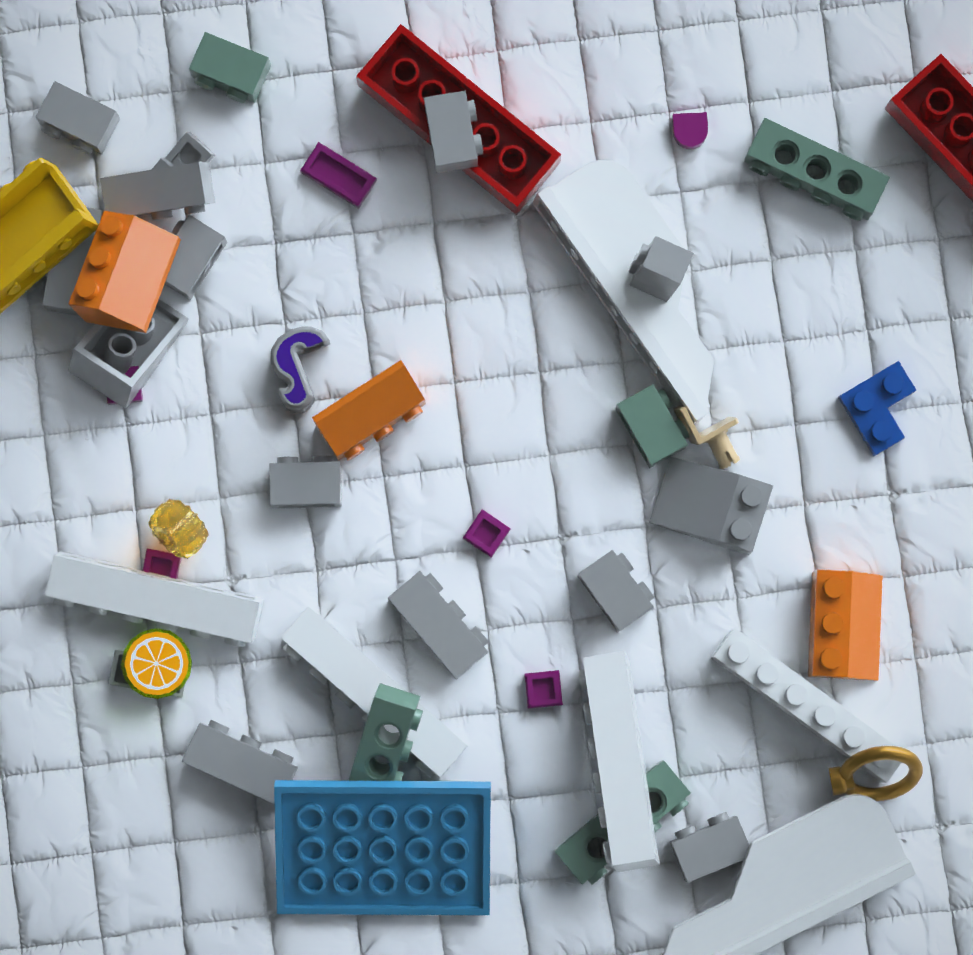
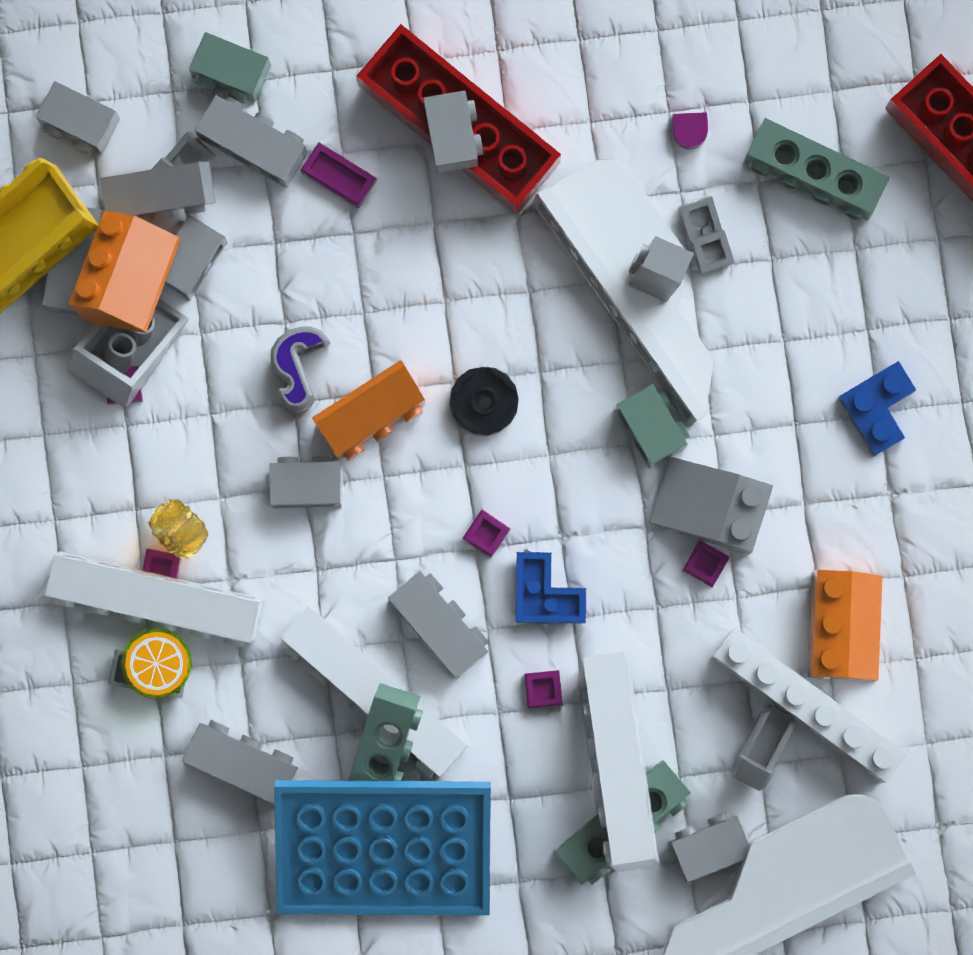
light grey brick [577,549,654,632] -> none
tan bracket [673,406,740,469] -> none
pearl gold piece [829,746,923,802] -> none
none -> light grey brick [195,95,307,188]
none -> black plate [449,367,519,436]
none -> blue plate [516,552,586,624]
none -> light grey slope [677,196,735,274]
none -> magenta tile [682,540,730,588]
none -> light grey animal [731,705,796,791]

